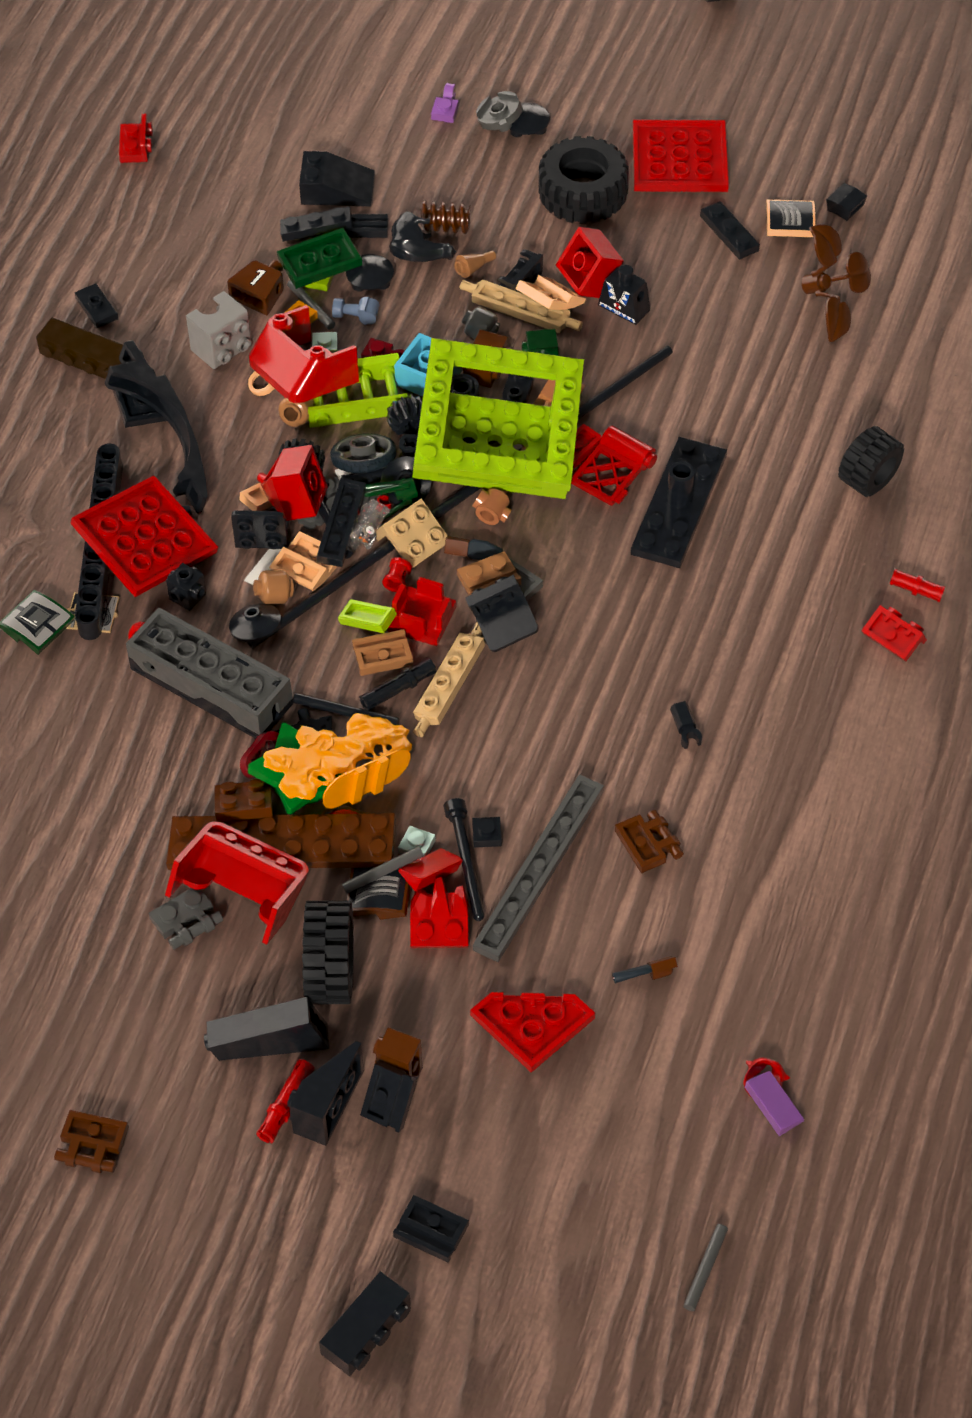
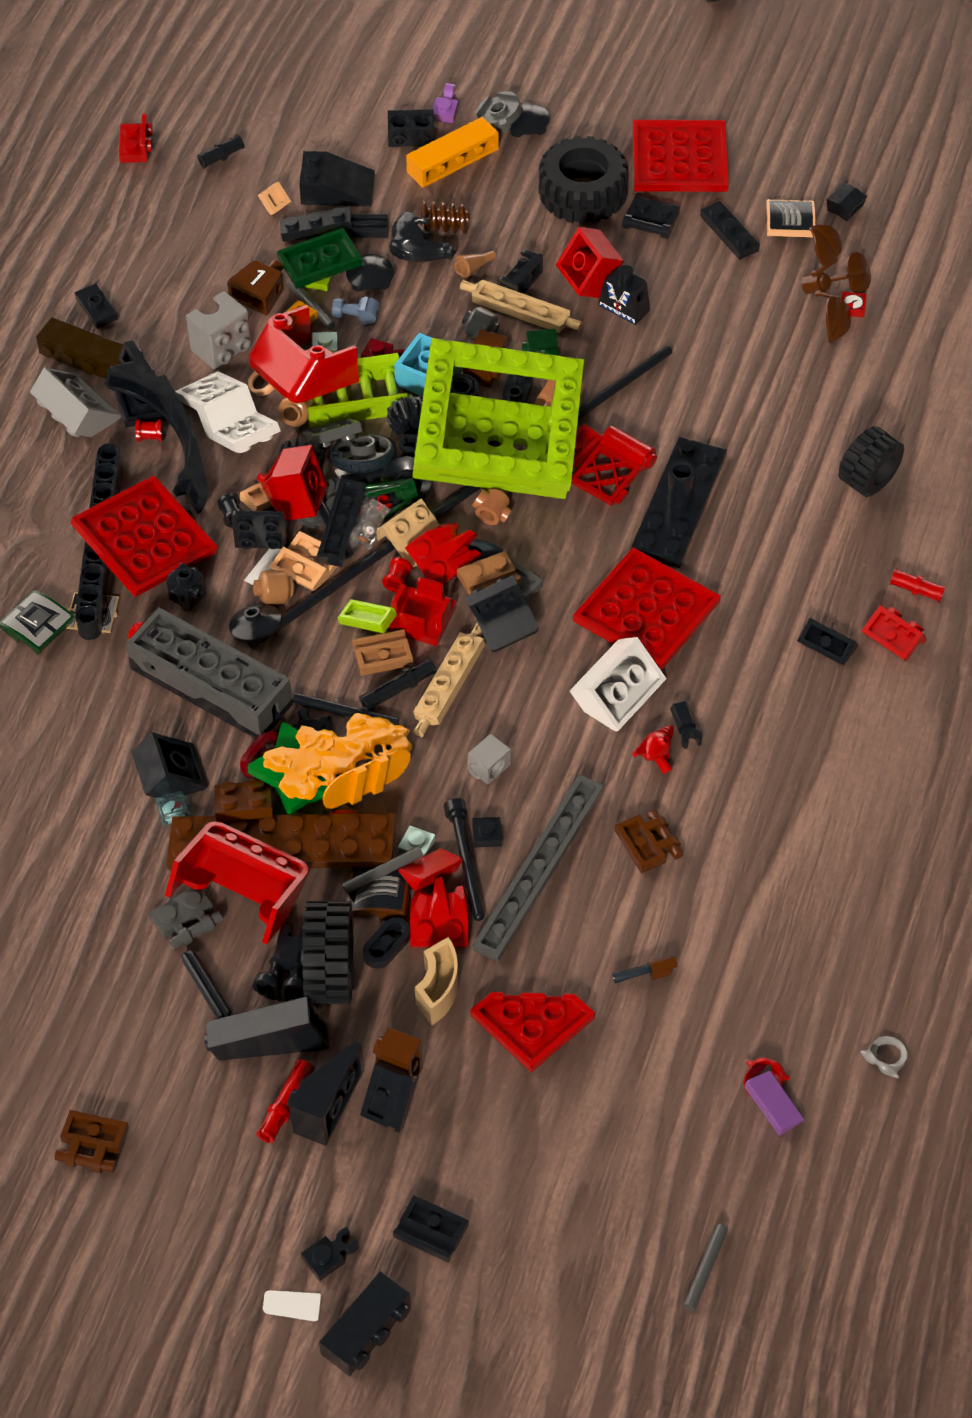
light nougat slope [516,275,586,310] -> none
none -> light grey slope [30,367,121,437]
none -> black slope [131,732,208,801]
none -> red bush [135,419,163,442]
none -> clear light blue tile [155,791,189,825]
none -> white bracket [175,371,280,453]
none -> black axle [181,950,232,1019]
none -> black pin [197,135,245,168]
none -> black bush [217,493,243,528]
none -> black piece [253,922,304,1002]
none -> light nougat plate [258,181,291,215]
none -> white sticker [263,1290,321,1321]
none -> black plate [301,1228,359,1281]
none -> dark grey plate [302,417,362,448]
none -> black plate [363,918,410,969]
none -> black brick [387,109,434,147]
none -> red plate [405,523,482,585]
none -> light orange brick [406,117,499,188]
none -> tan brick [415,937,458,1026]
none -> light grey brick [468,734,511,785]
none -> white slope [570,637,667,731]
none -> red plate [573,547,721,671]
none -> black plate [622,196,680,239]
none -> red piece [632,725,674,775]
none -> black slope [797,618,859,666]
none -> tile [841,292,866,317]
none -> light grey piece [860,1036,908,1079]

